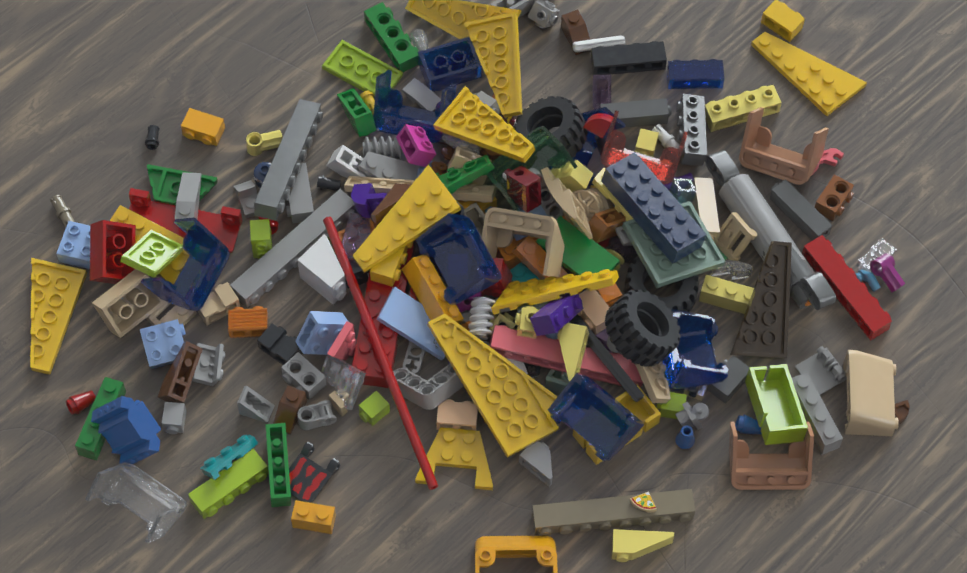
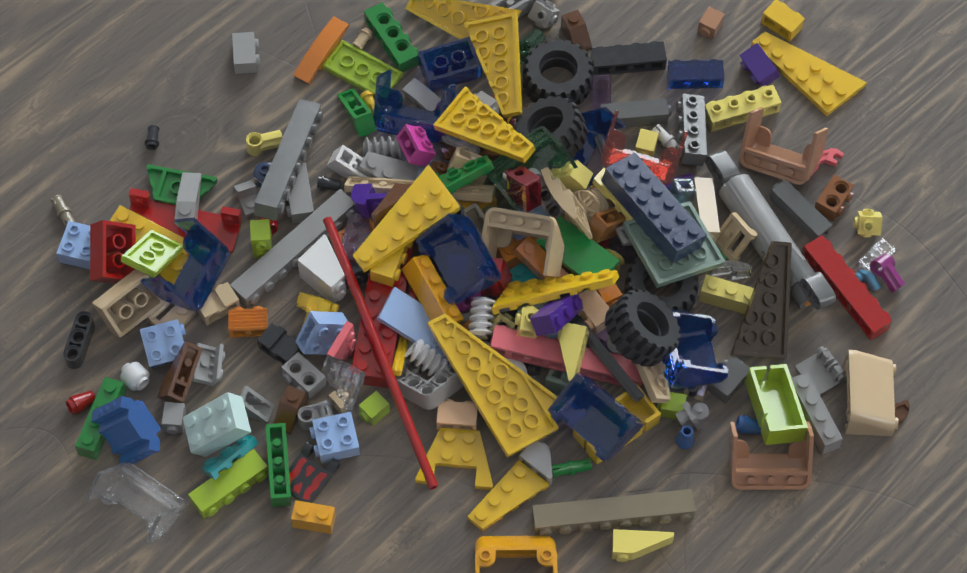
yellow wing [30,258,87,375] -> none
light orange brick [181,108,225,146] -> none
clear cone [410,29,430,58] -> none
white axle [573,35,625,52] -> none
red brick [583,113,614,138] -> none
tile [630,491,657,513] -> none
none -> black beam [63,311,95,369]
none -> white head [120,362,150,391]
none -> light aqua brick [183,392,251,457]
none -> light grey brick [232,32,260,74]
none -> orange slope [293,16,349,85]
none -> yellow piece [296,292,340,329]
none -> light blue brick [309,412,360,463]
none -> tan pin [352,27,373,50]
none -> yellow axle [392,335,409,377]
none -> white piece [405,339,448,376]
none -> yellow wing [467,460,549,532]
none -> clear green piece [519,28,546,64]
none -> black tyre [523,39,593,105]
none -> green pin [552,458,592,478]
none -> nougat brick [697,6,725,39]
none -> dark purple brick [740,42,780,87]
none -> light yellow brick [853,209,883,237]

